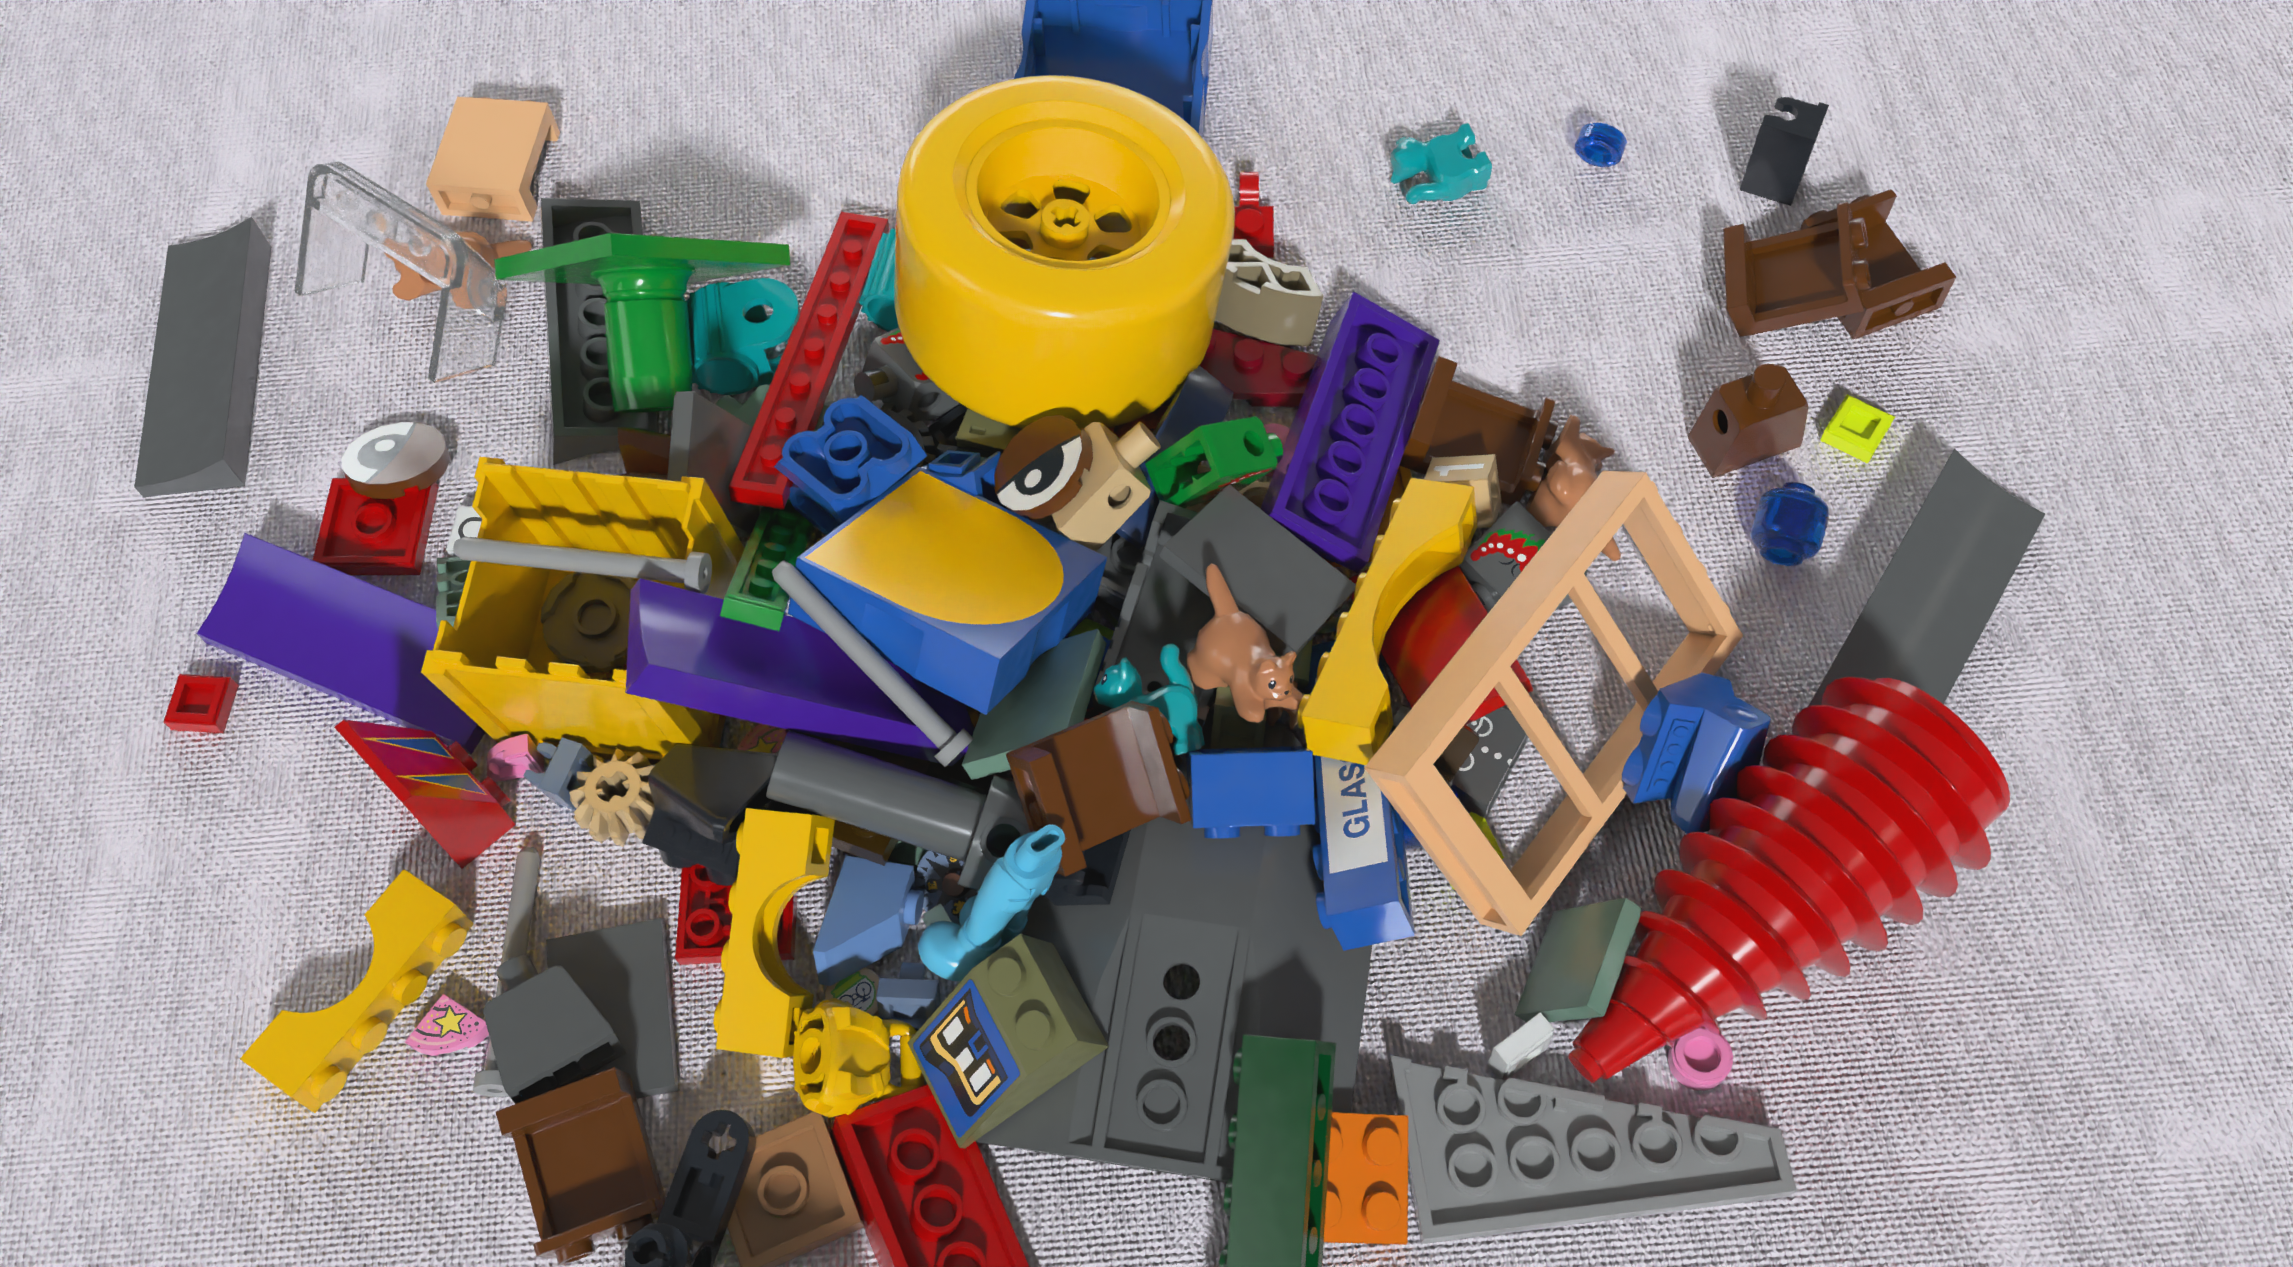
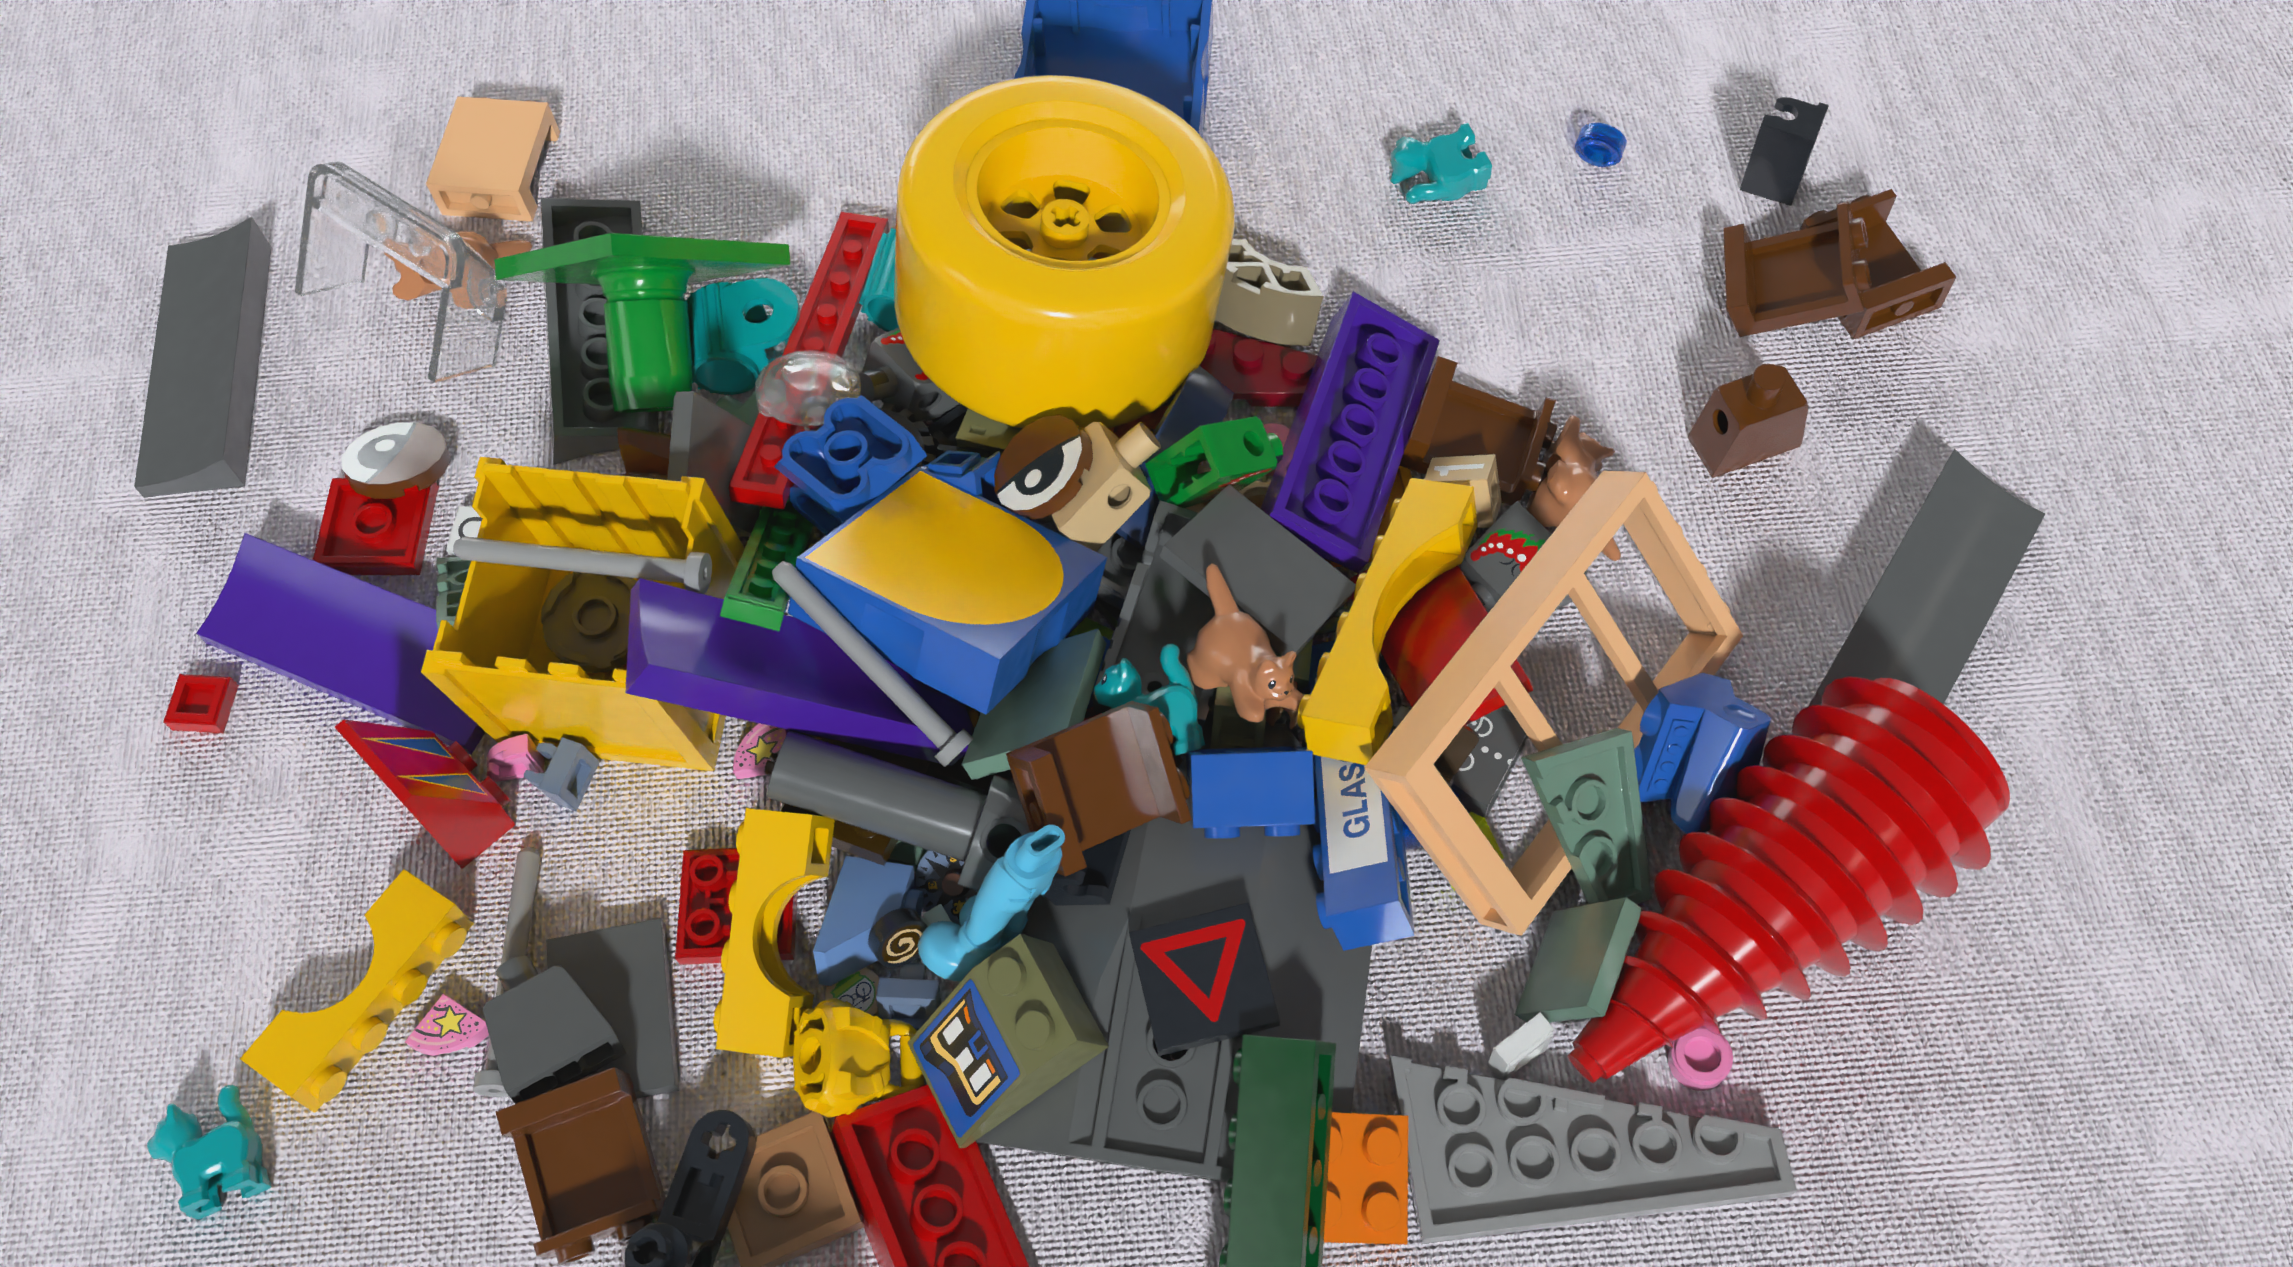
tan gear [569,748,655,848] -> none
black piece [642,744,785,886] -> none
red plate [1233,172,1274,258] -> none
clear blue head [1750,482,1830,566] -> none
neon yellow tile [1820,394,1895,464] -> none
none -> teal animal [147,1085,272,1220]
none -> clear dish [755,350,861,431]
none -> tile [868,908,928,968]
none -> black tile [1129,903,1280,1056]
none -> sand green wing [1521,728,1652,904]

